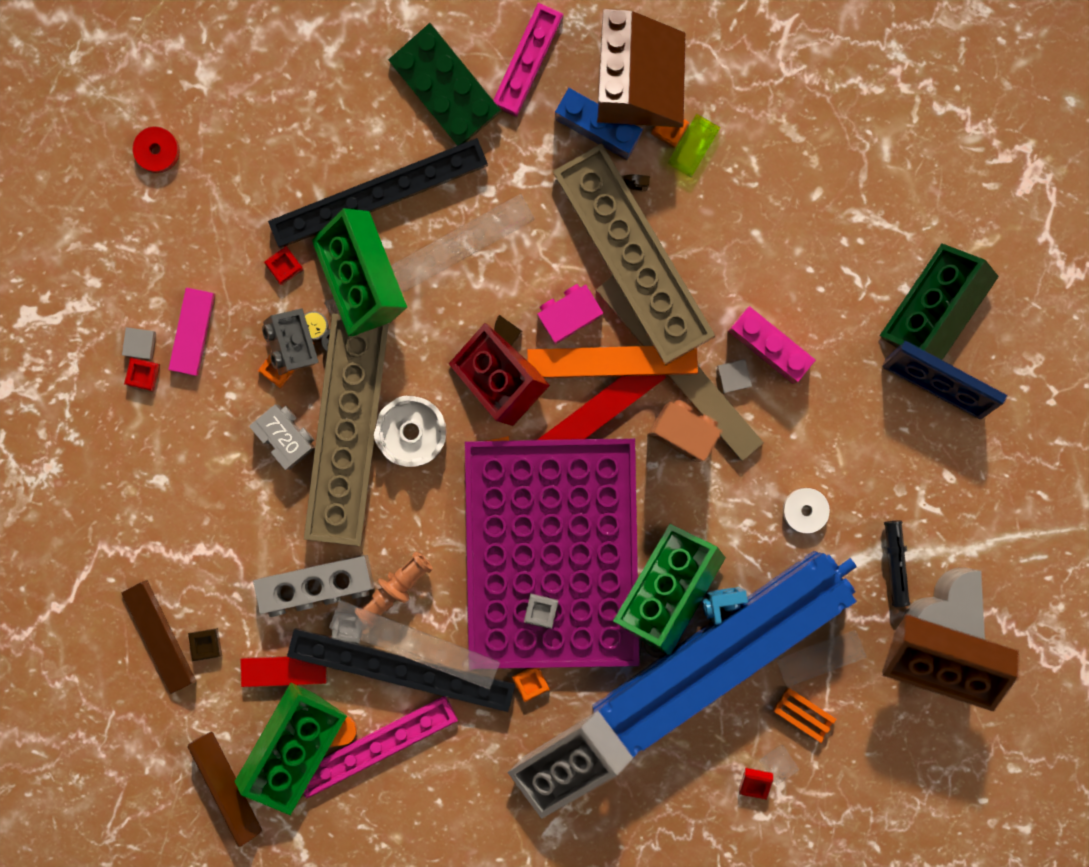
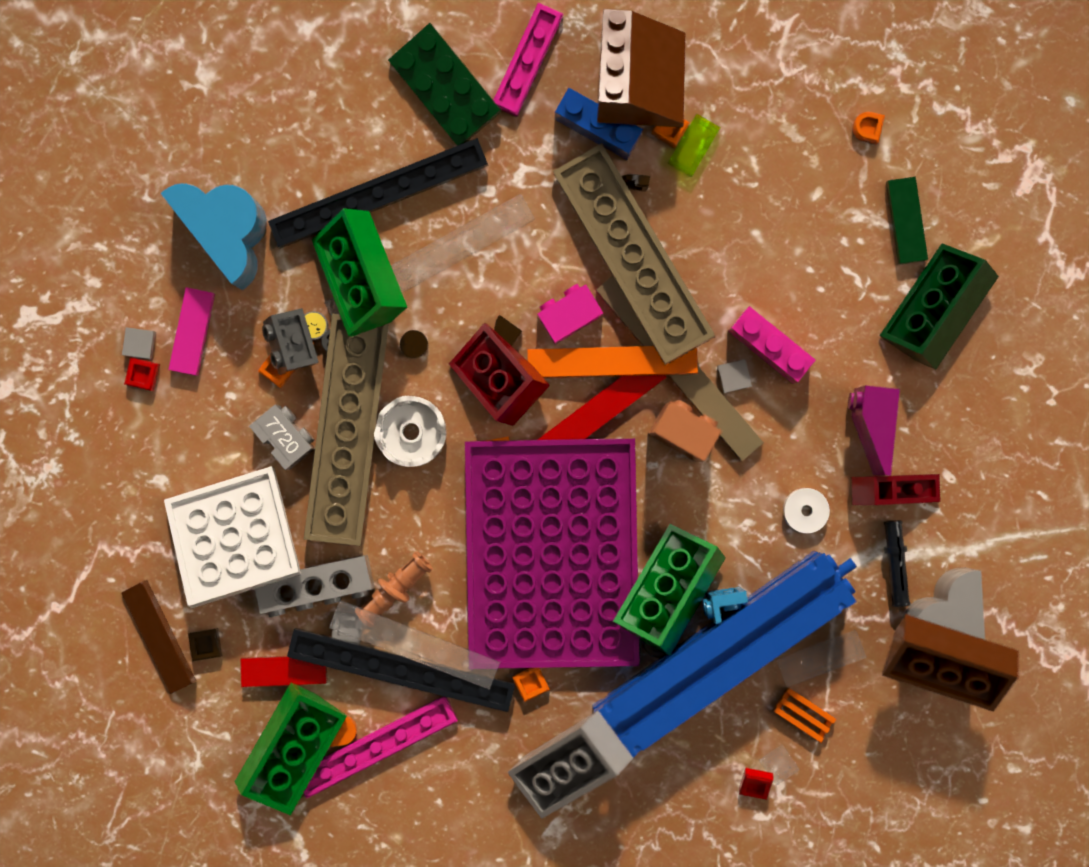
red piece [132,126,180,173] -> none
reddish brown slope [187,732,262,847] -> none
red tile [264,246,304,286] -> none
light grey tile [524,594,558,629] -> none
dark blue tile [882,341,1008,419] -> none
none -> dark azure brick [161,184,267,291]
none -> white plate [164,466,301,608]
none -> dark brown tile [400,330,429,359]
none -> magenta slope [848,385,900,476]
none -> dark red slope [851,474,941,505]
none -> orange tile [852,112,885,145]
none -> dark green tile [886,176,928,265]

